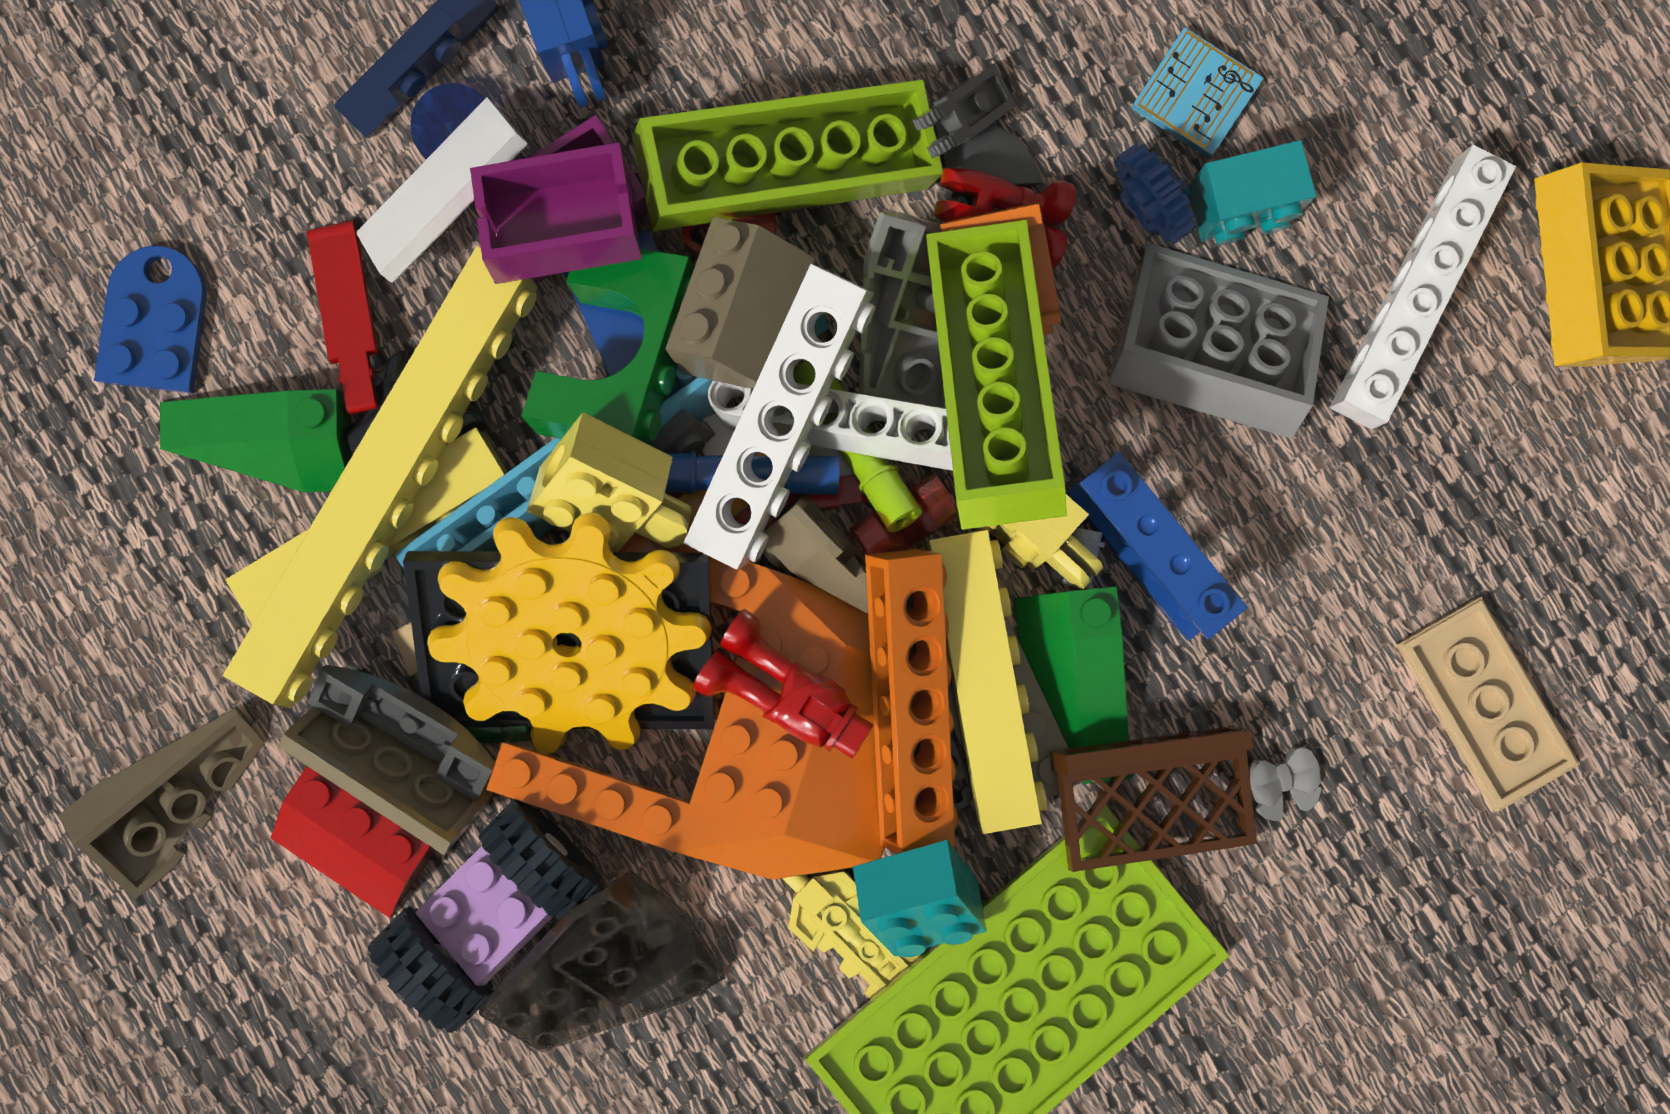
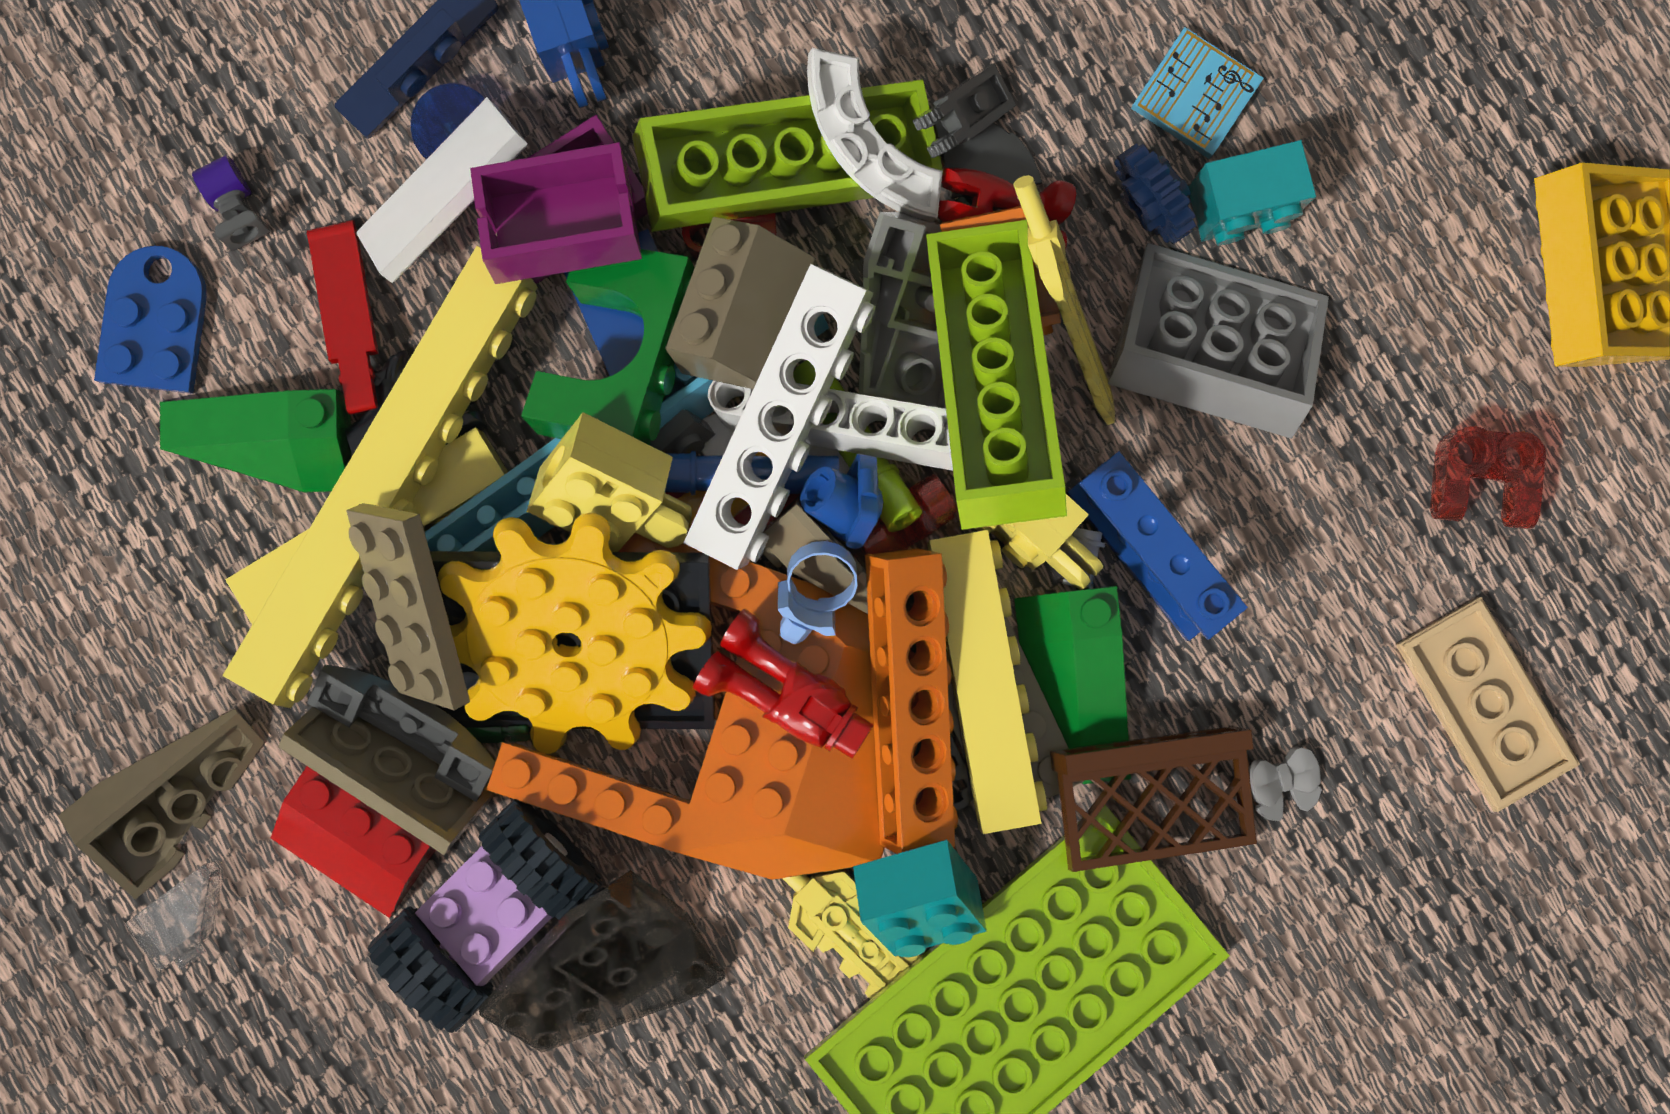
white brick [1330,145,1516,429] -> none
none -> clear slope [125,859,225,971]
none -> leg [192,154,272,252]
none -> dark tan plate [346,503,470,710]
none -> light blue piece [778,541,858,644]
none -> blue piece [800,454,883,549]
none -> white tile [807,48,943,223]
none -> light yellow bar [1013,175,1115,425]
none -> clear red piece [1430,426,1546,530]

